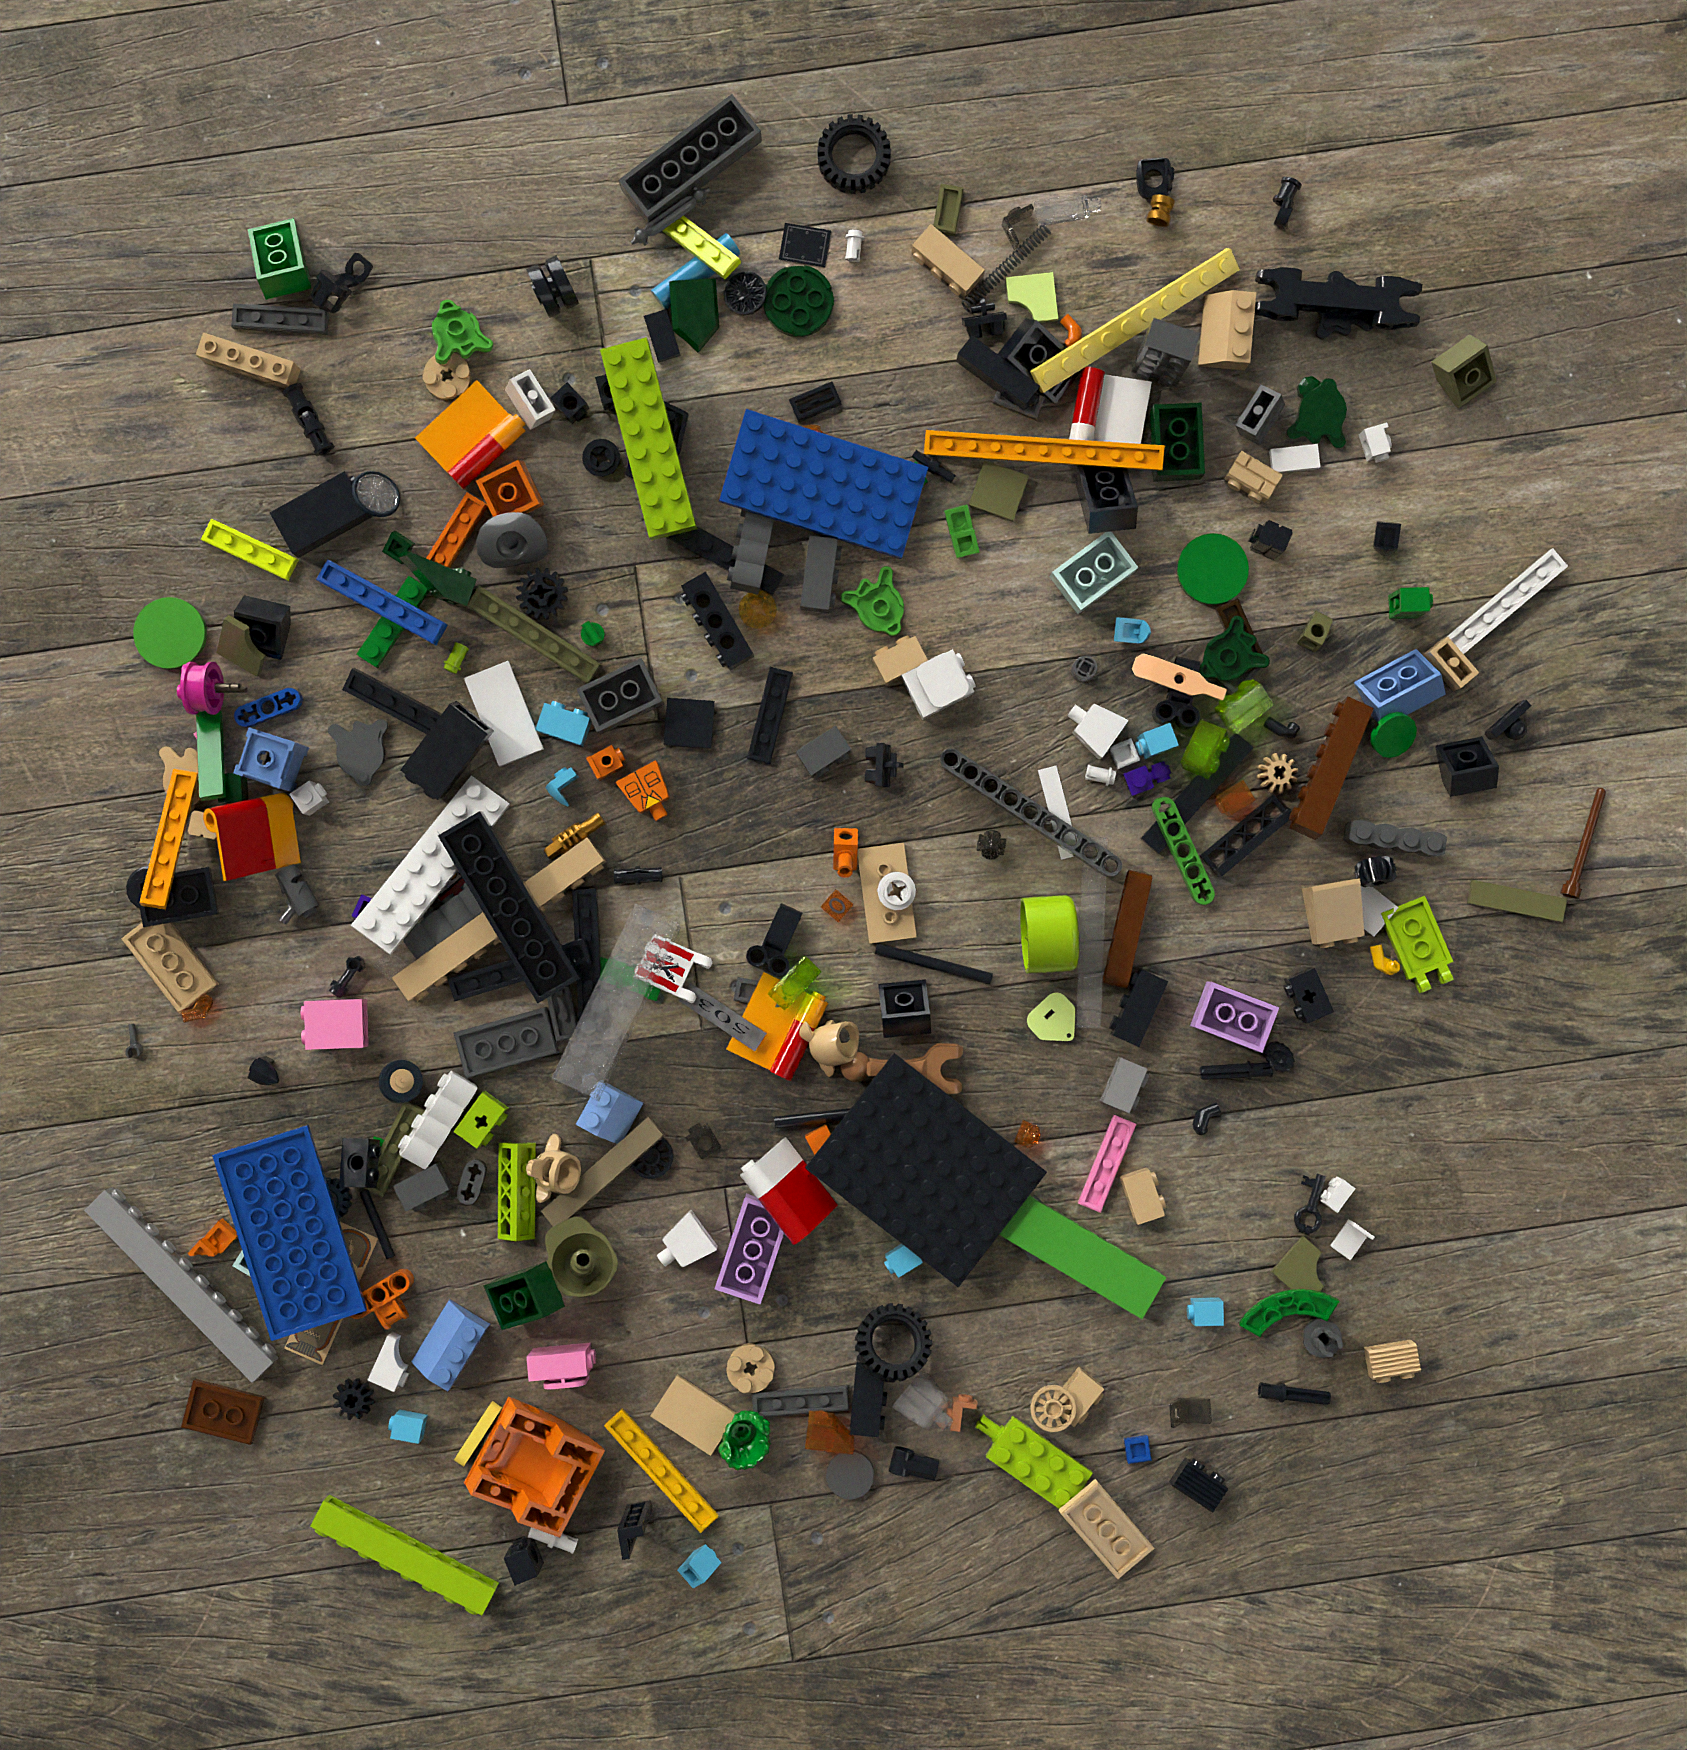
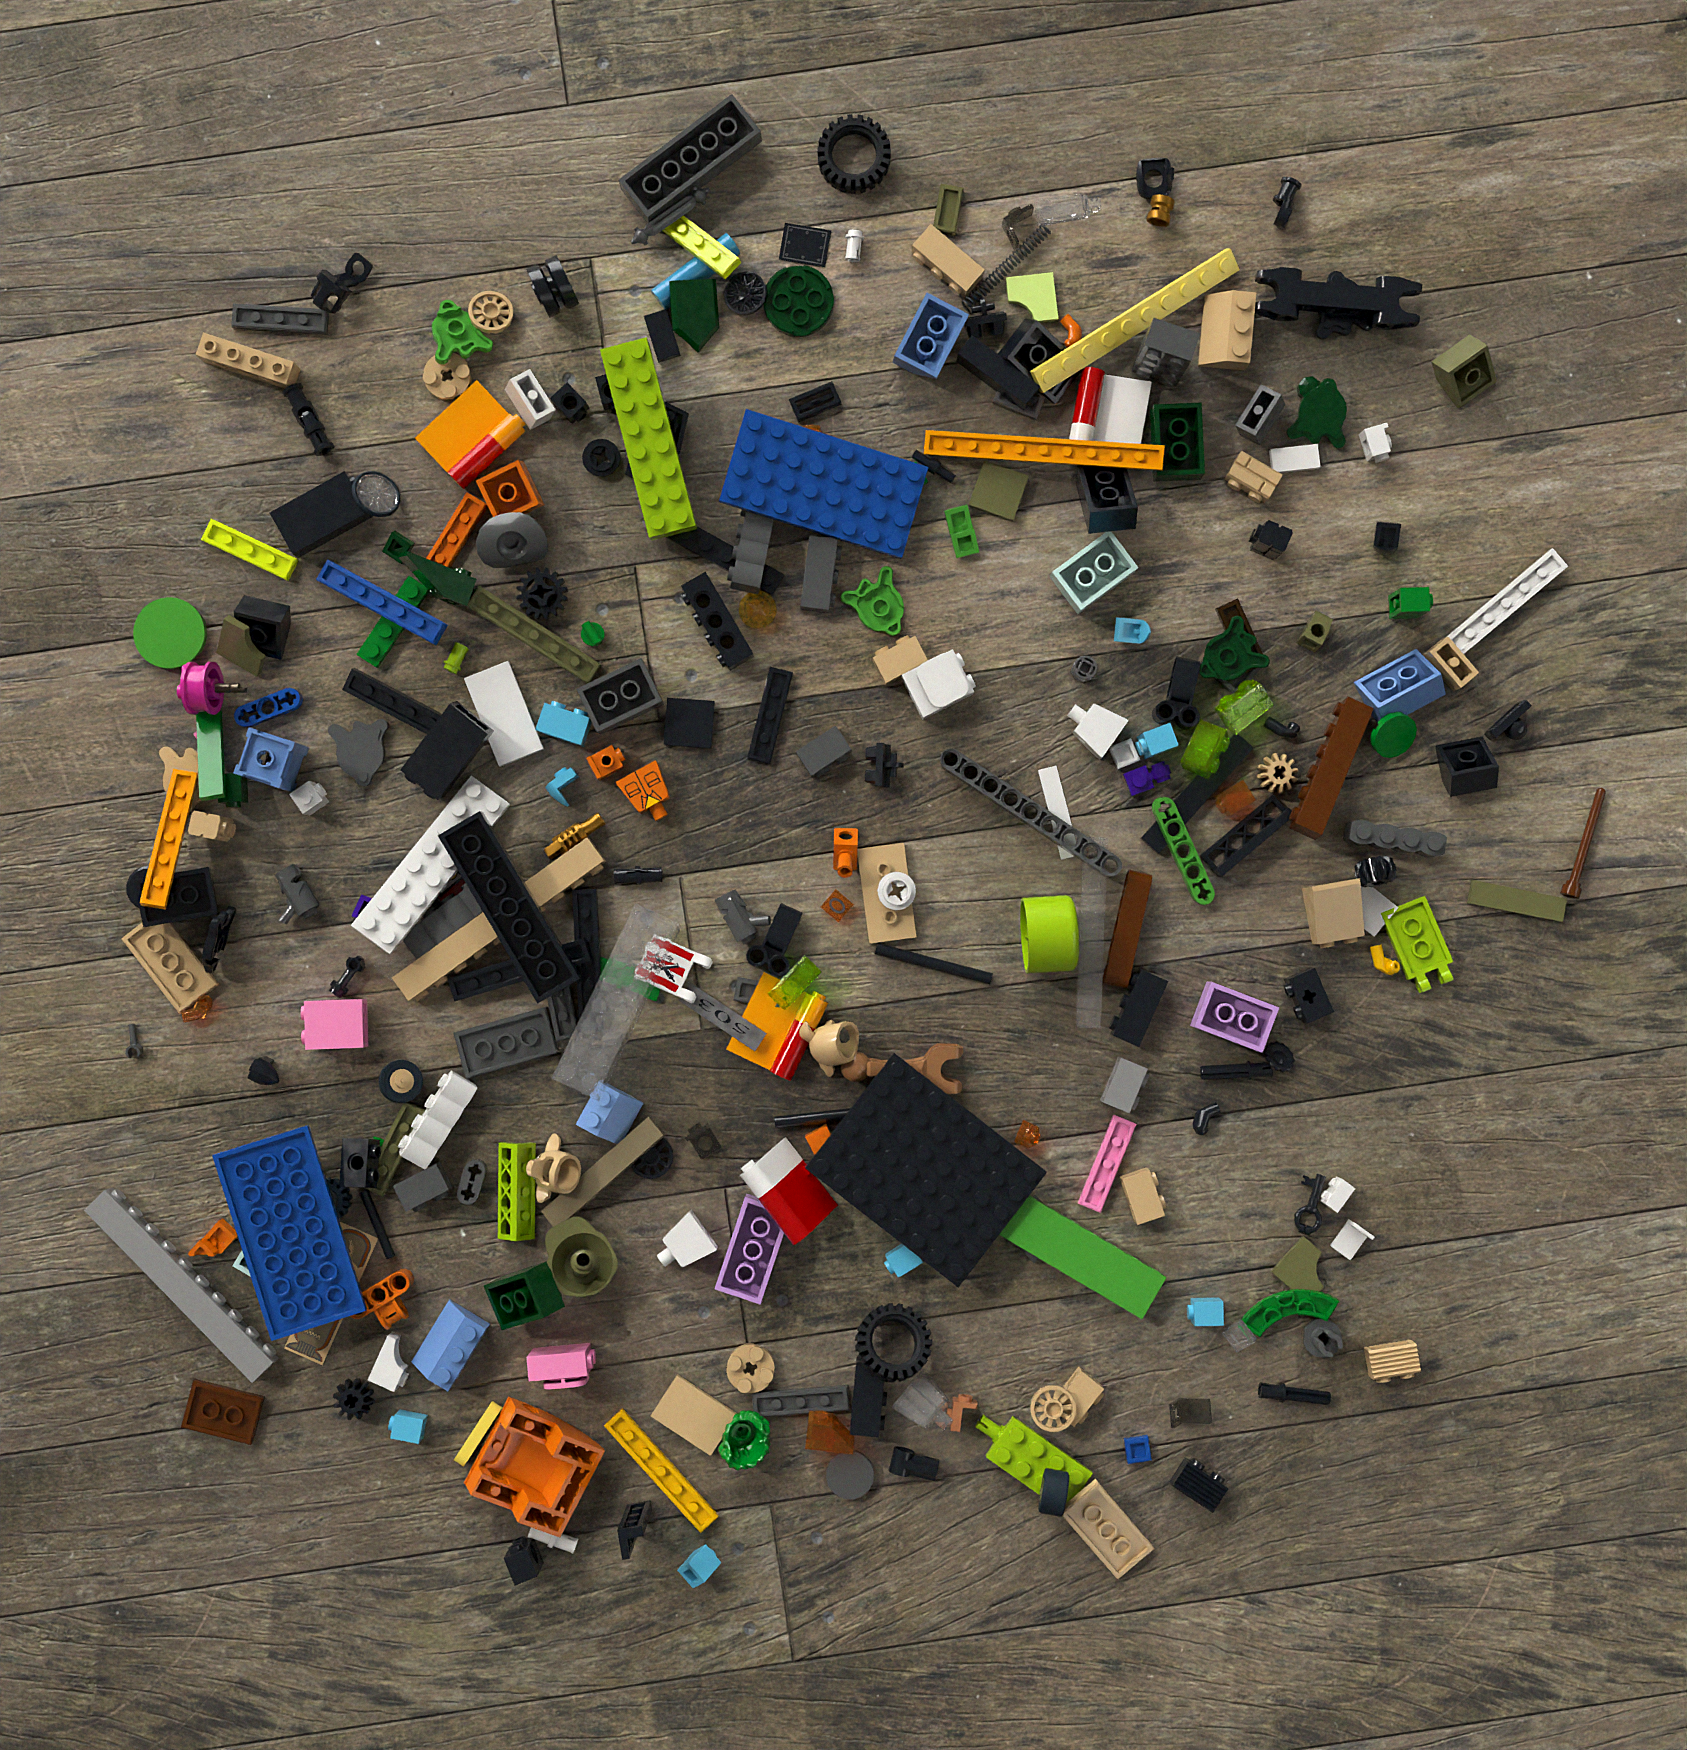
red door [203,792,301,881] -> none
green slope [248,218,312,300] -> none
lime brick [310,1495,499,1616] -> none
lime brick [454,1091,509,1148] -> none
black slope [878,979,931,1038] -> none
clear smoke gear [976,830,1006,860] -> none
yellowish green piece [1027,993,1075,1041] -> none
white pin [1085,765,1116,786] -> none
light nougat piece [1132,654,1227,701] -> none
green tile [1176,533,1249,605] -> none
none -> black tile [202,906,236,974]
none -> tan wheel [468,291,513,334]
none -> dark grey piece [715,889,771,945]
none -> medium blue slope [892,293,969,379]
none -> black wheel [1038,1468,1069,1517]
none -> clear tile [1222,1320,1257,1353]

